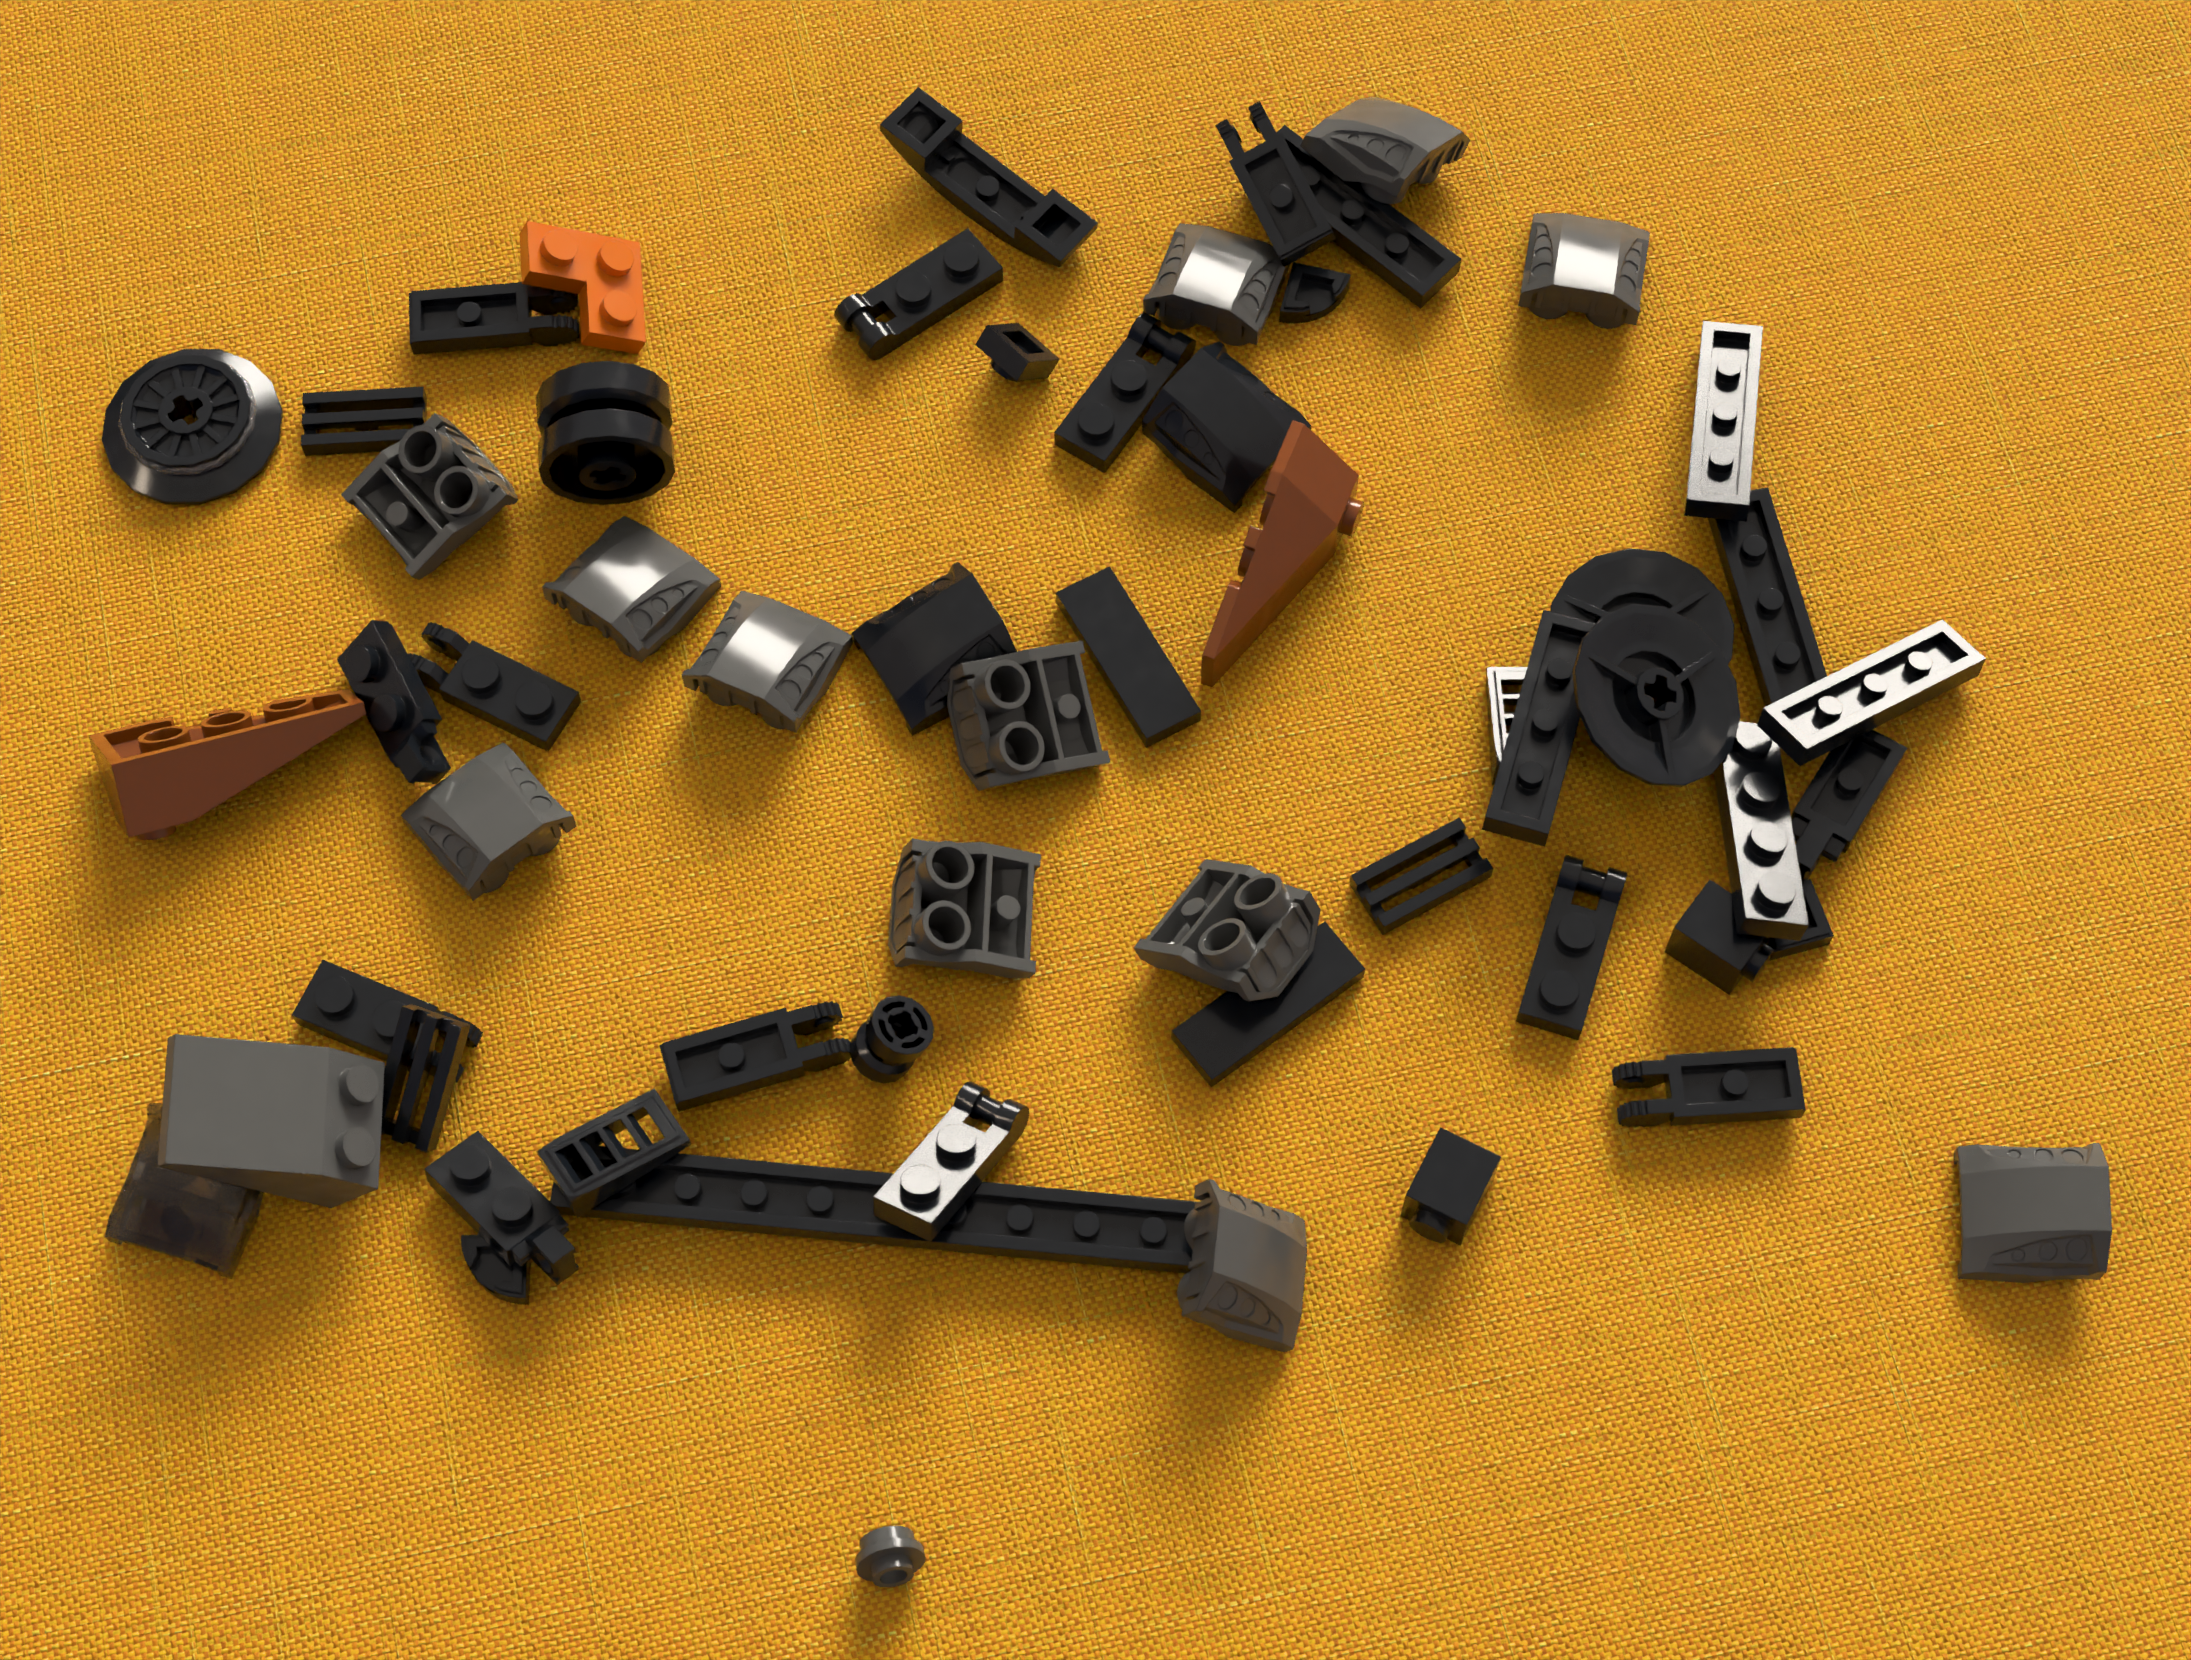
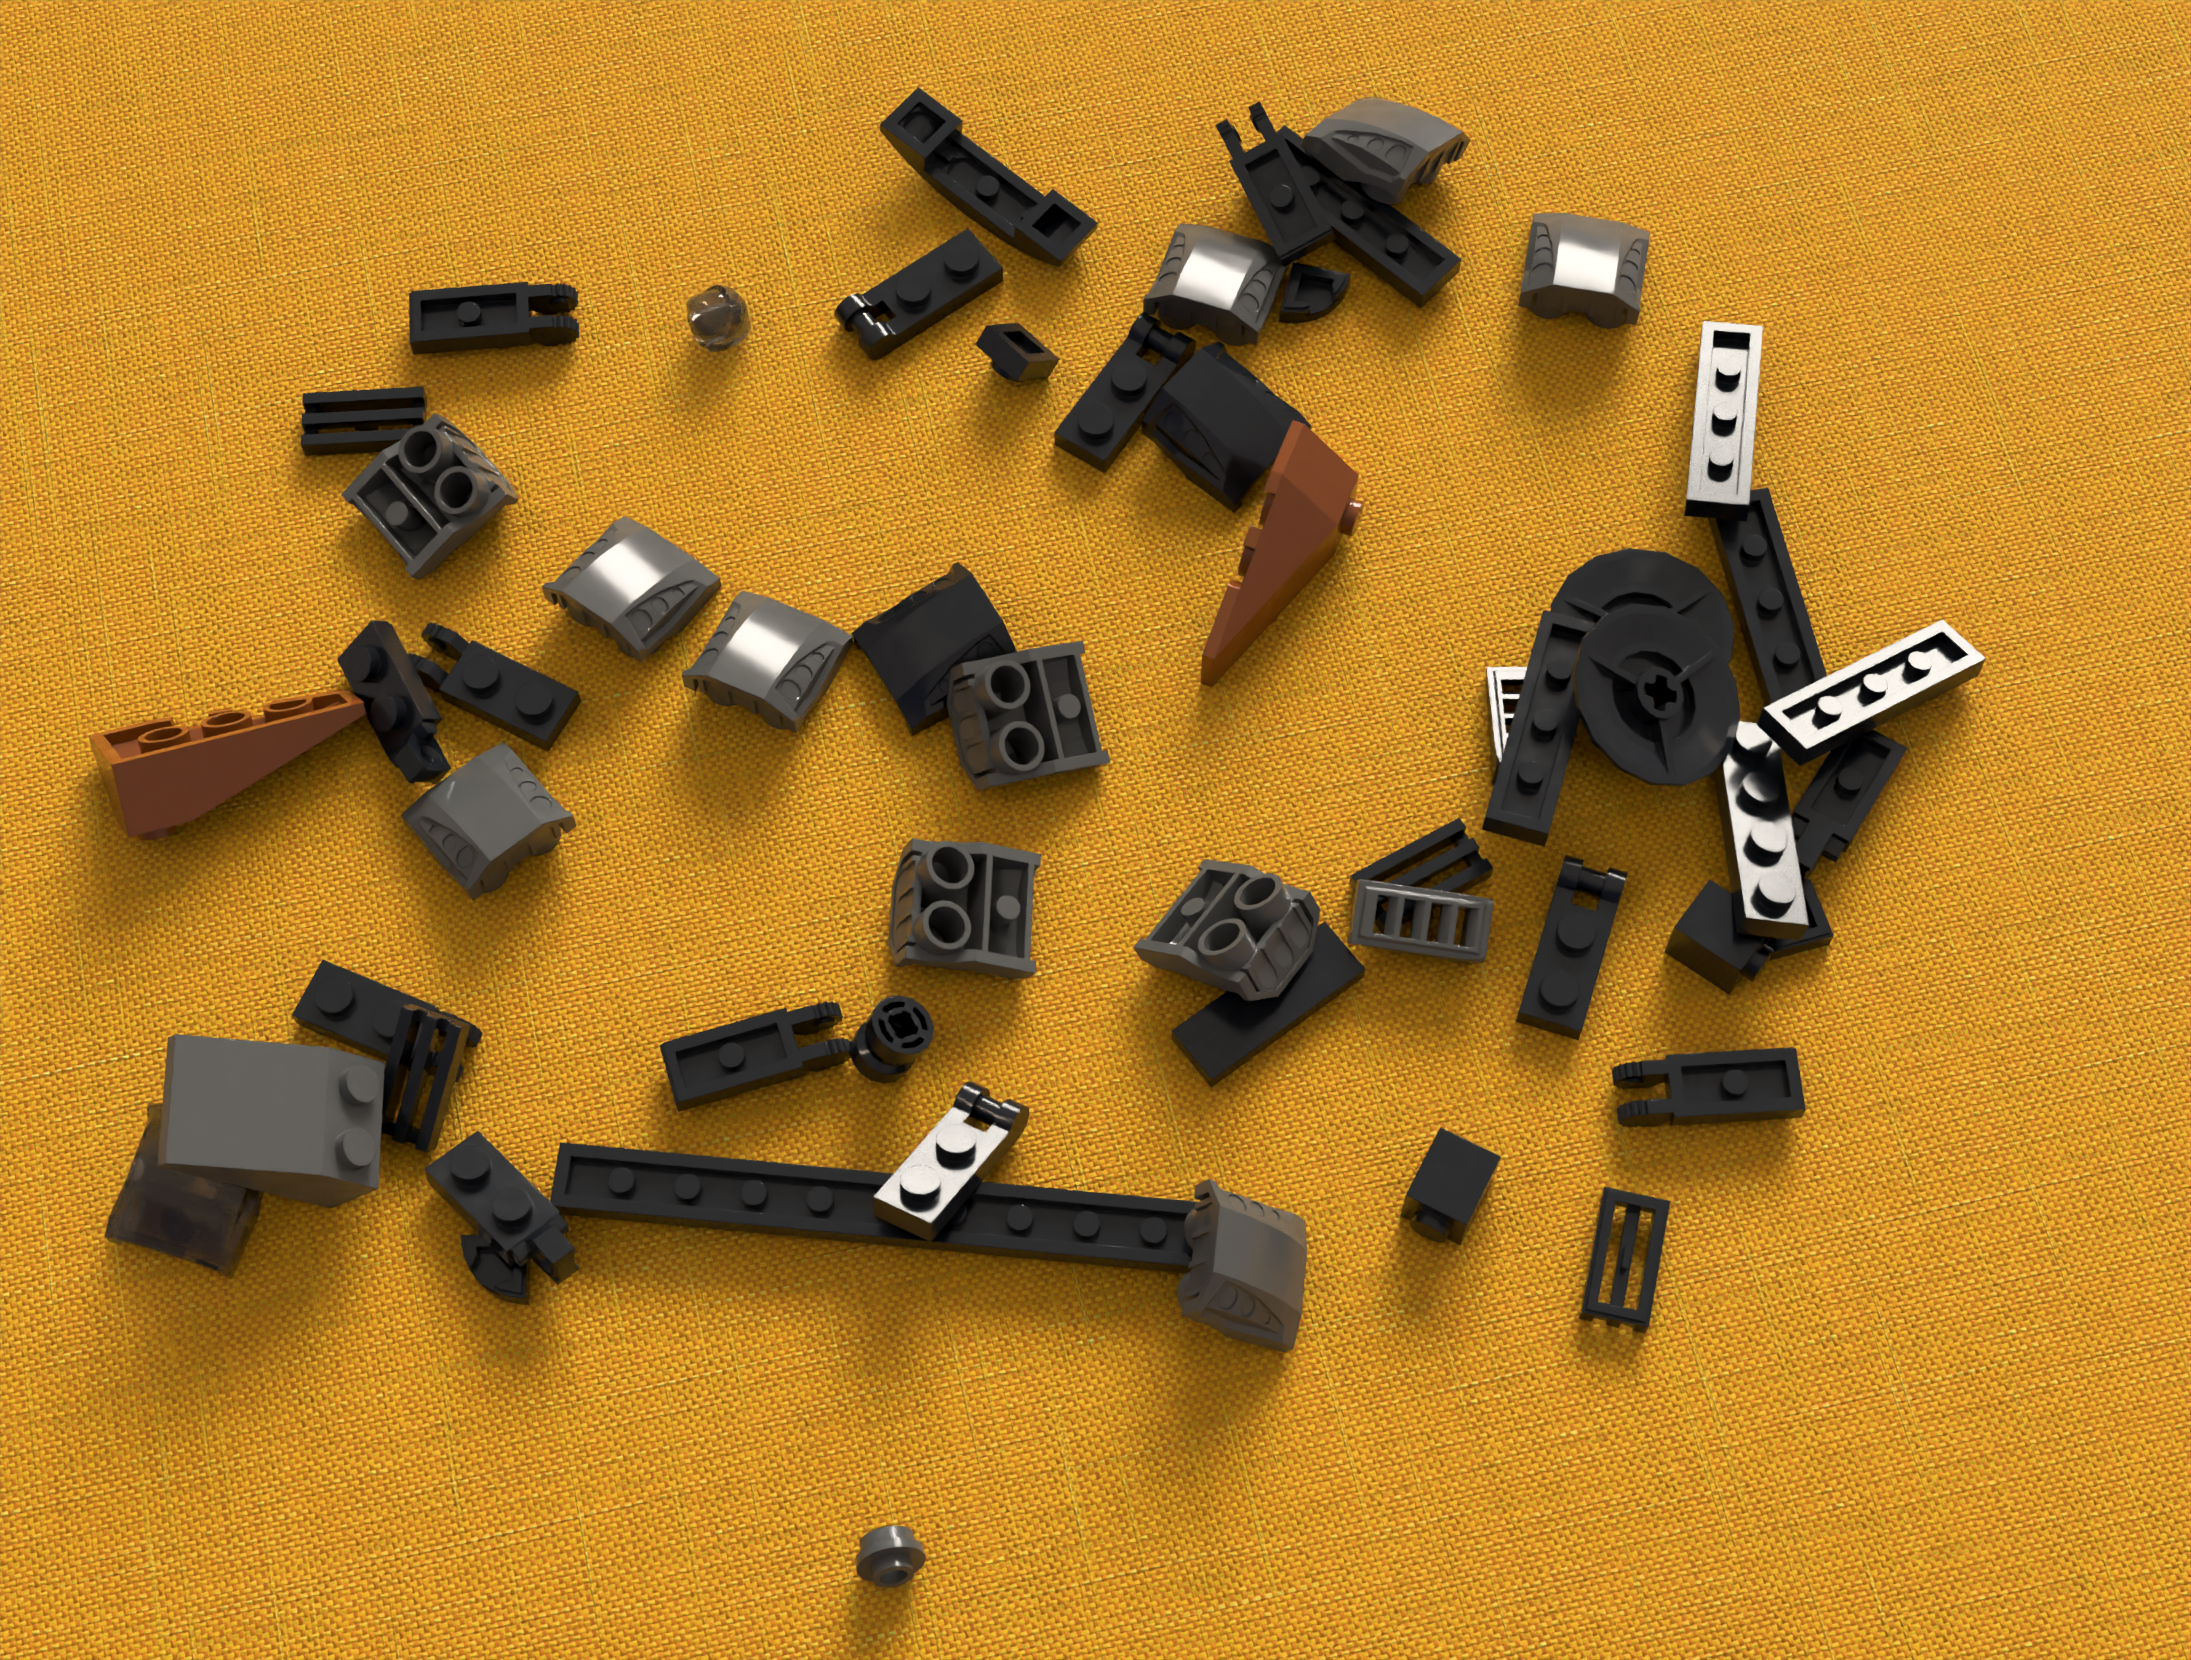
black piece [102,349,283,504] -> none
orange plate [519,221,646,354] -> none
black wheel [536,361,675,505] -> none
black slope [536,1089,691,1218] -> none
black tile [1056,566,1201,748] -> none
dark grey slope [1954,1143,2112,1283] -> none
none -> clear smoke piece [686,285,751,352]
none -> dark grey slope [1347,879,1493,965]
none -> black tile [1579,1187,1670,1334]

